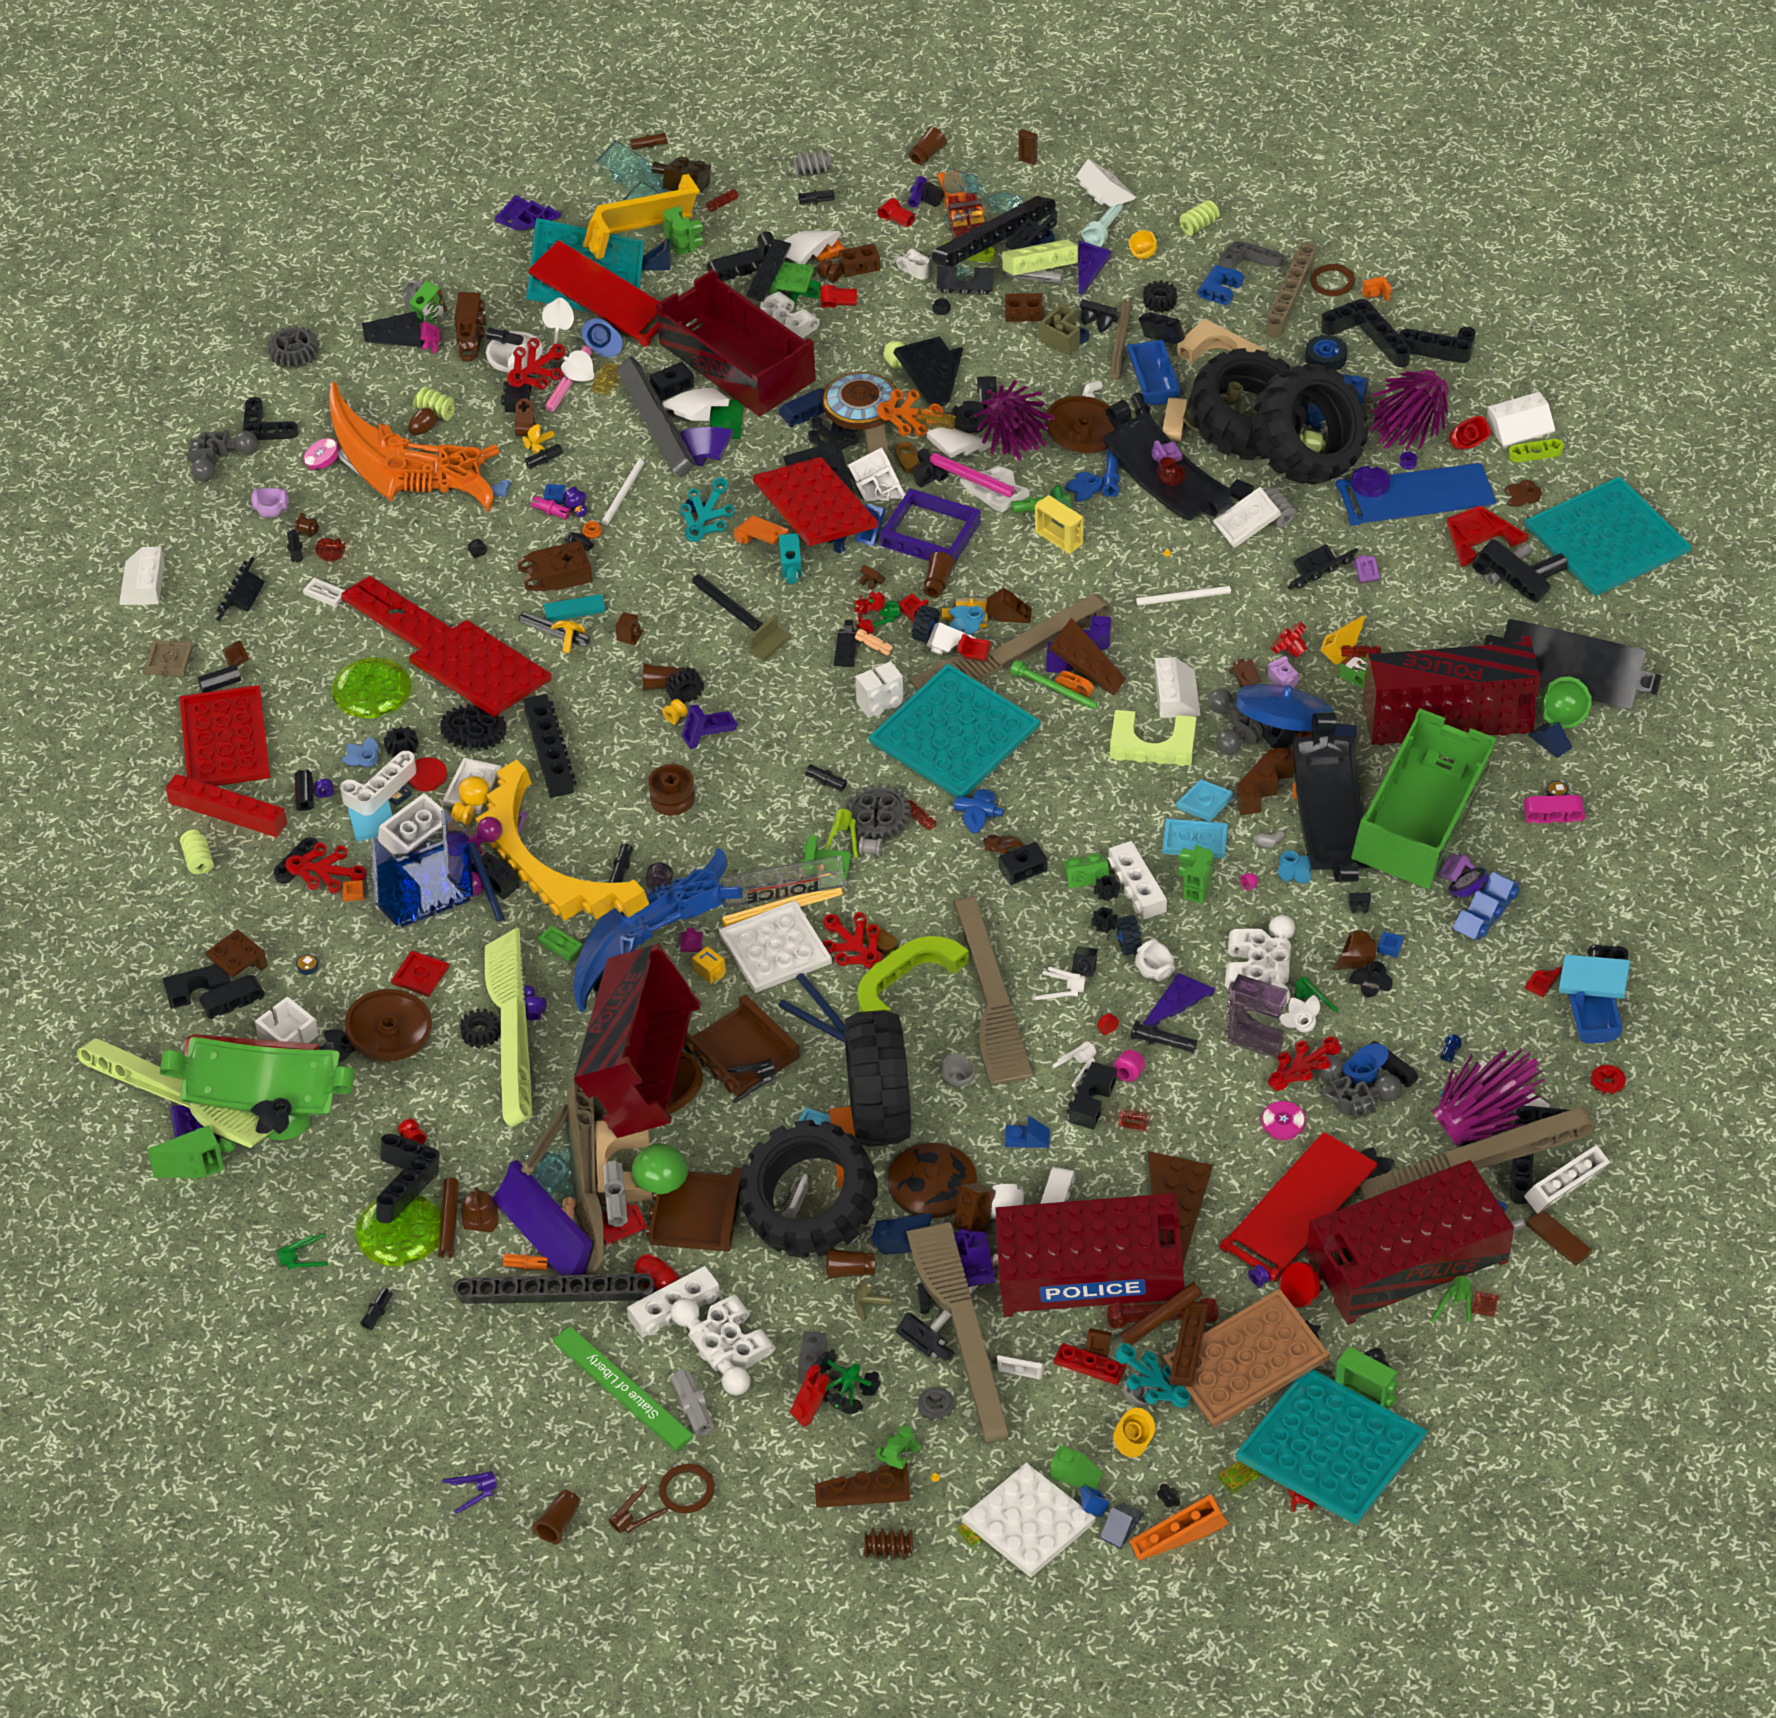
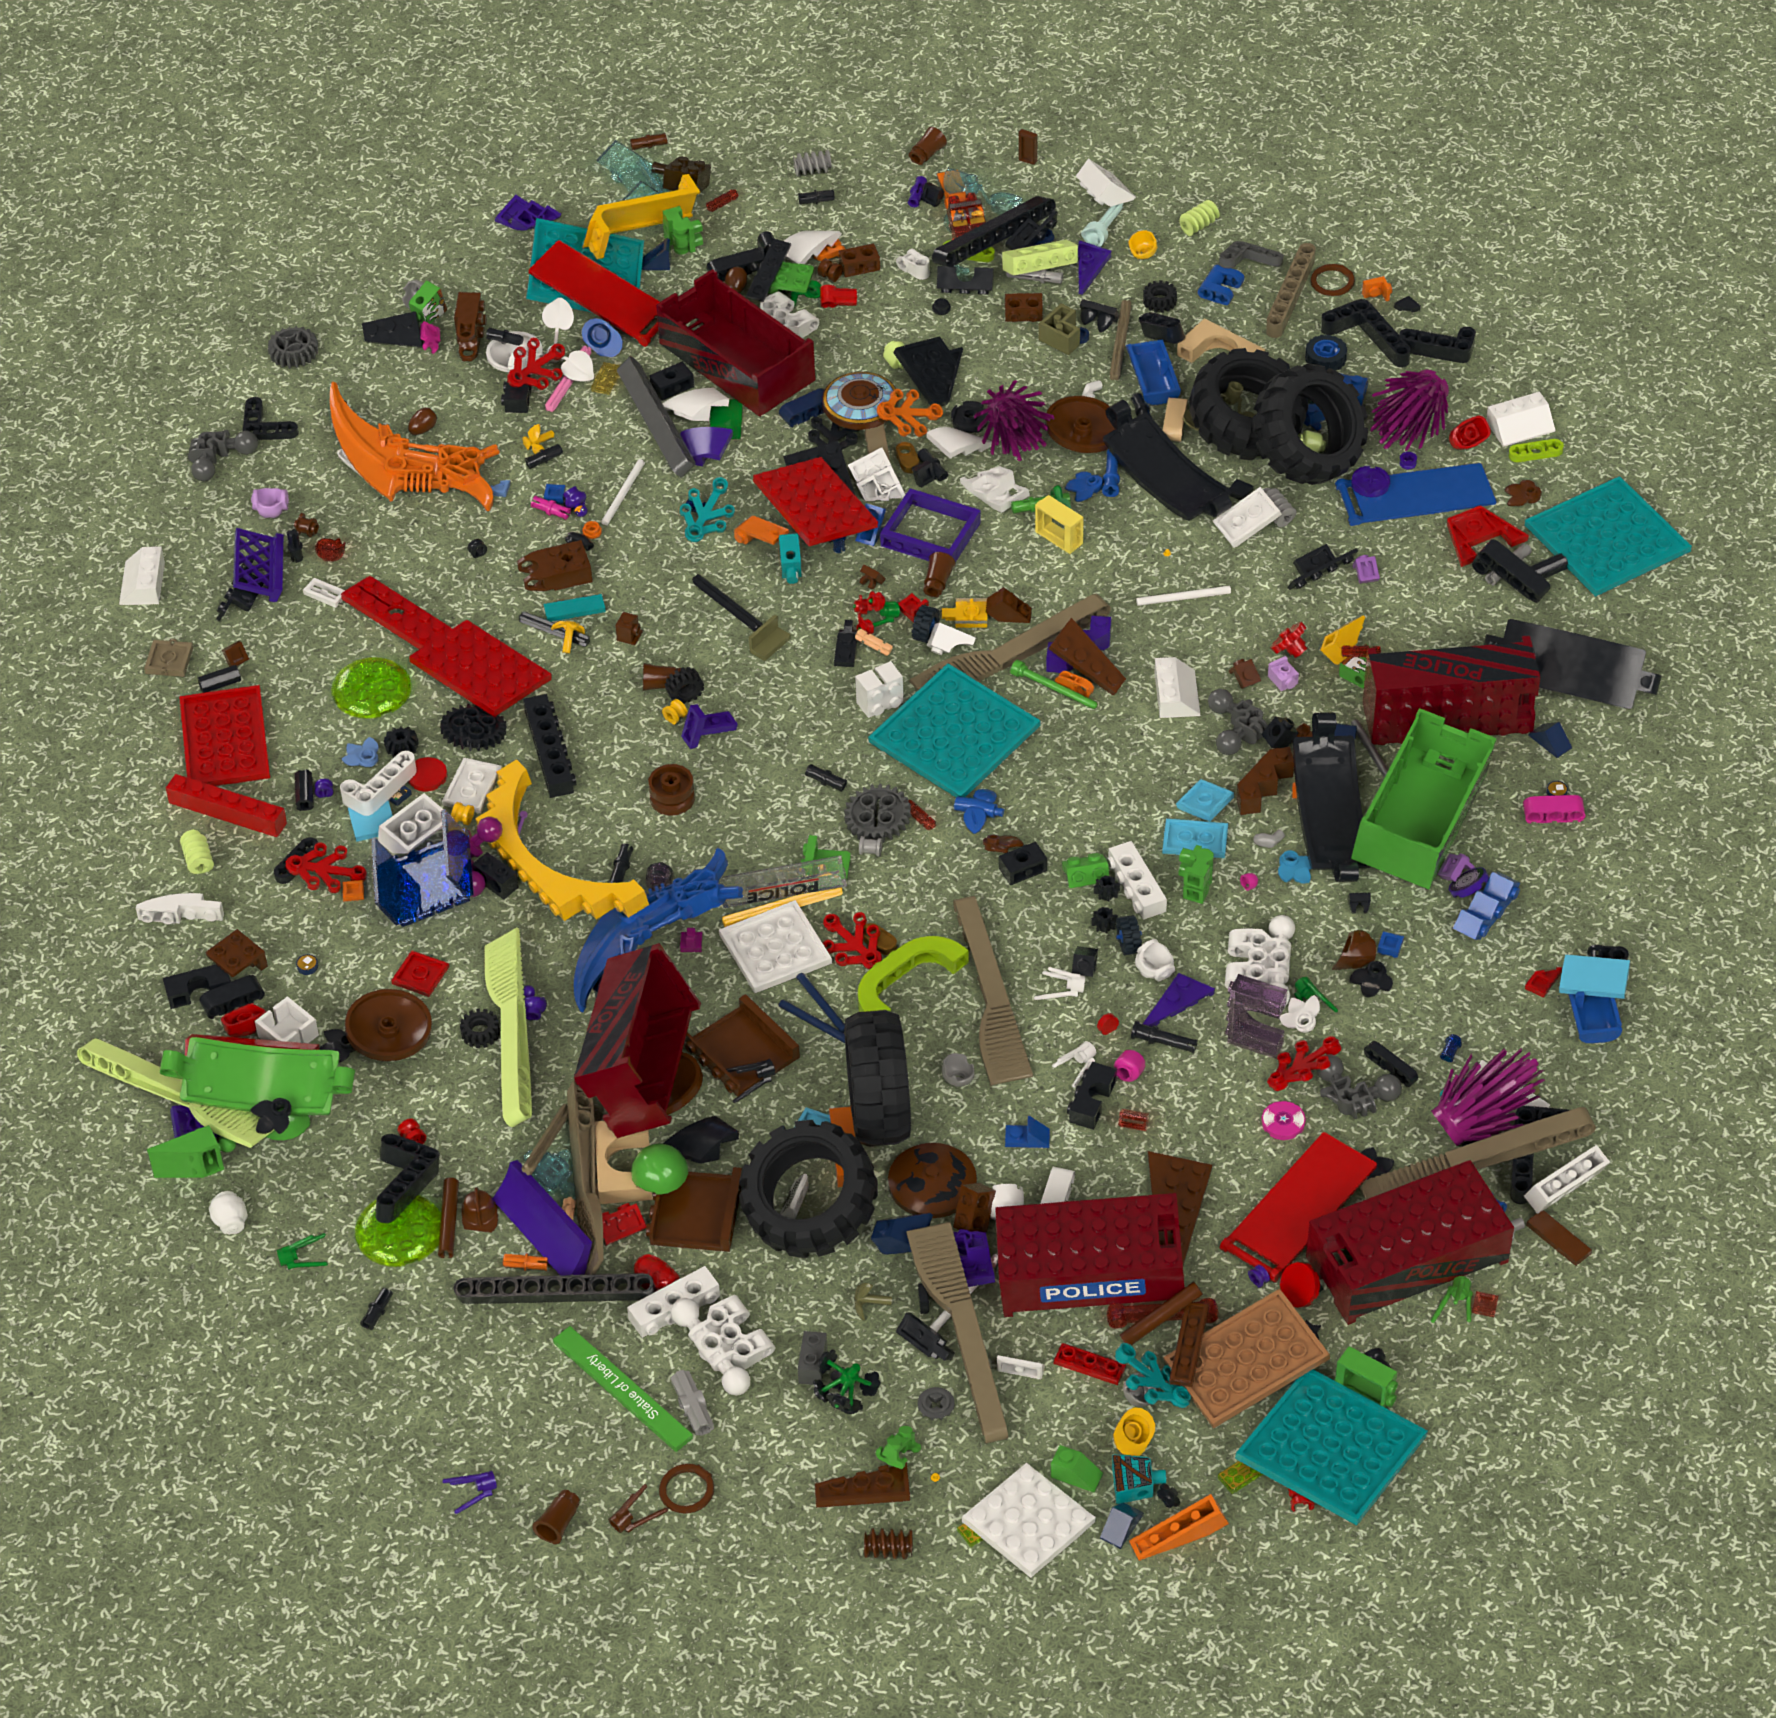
tile [303,438,340,470] -> none
yellowish green piece [413,386,455,421] -> none
yellow hair [458,776,489,806] -> none
dark blue bar [467,842,505,922] -> none
reddish brown piece [515,398,535,437] -> none
bright green plate [538,925,584,962] -> none
light grey piece [603,1161,628,1227] -> none
yellow brick [692,946,726,984] -> none
red hinge [790,1364,830,1427] -> none
lime plant [824,809,858,858] -> none
reddish brown plant [826,1249,875,1280] -> none
red piece [877,198,915,228] -> none
clear yellow tile [916,408,956,430] -> none
dark pink axle [930,453,1015,498] -> none
dark azure plate [949,606,985,635] -> none
red bracket [957,634,991,662] -> none
black piece [977,376,997,409] -> none
blue slope [1080,1485,1110,1517] -> none
reddish brown tile [1085,1328,1112,1357] -> none
yellowish green arch [1110,710,1196,766] -> none
medium lavender bracket [1152,440,1182,467] -> none
clear red hair [1157,457,1186,486] -> none
blue container [1235,684,1334,731] -> none
blue piece [1342,1043,1389,1087] -> none
bright green cylinder [1541,677,1592,729] -> none
red gear [1591,1065,1626,1095] -> none
none -> white slope [136,893,224,924]
none -> white hair [209,1191,248,1235]
none -> red piece [221,1003,267,1038]
none -> dark purple fence [233,528,284,602]
none -> black slope [663,1116,739,1164]
none -> reddish brown animal [725,267,748,294]
none -> torso [1112,1454,1166,1504]
none -> flat silver bar [1351,720,1389,778]
none -> black tile [1394,296,1421,312]

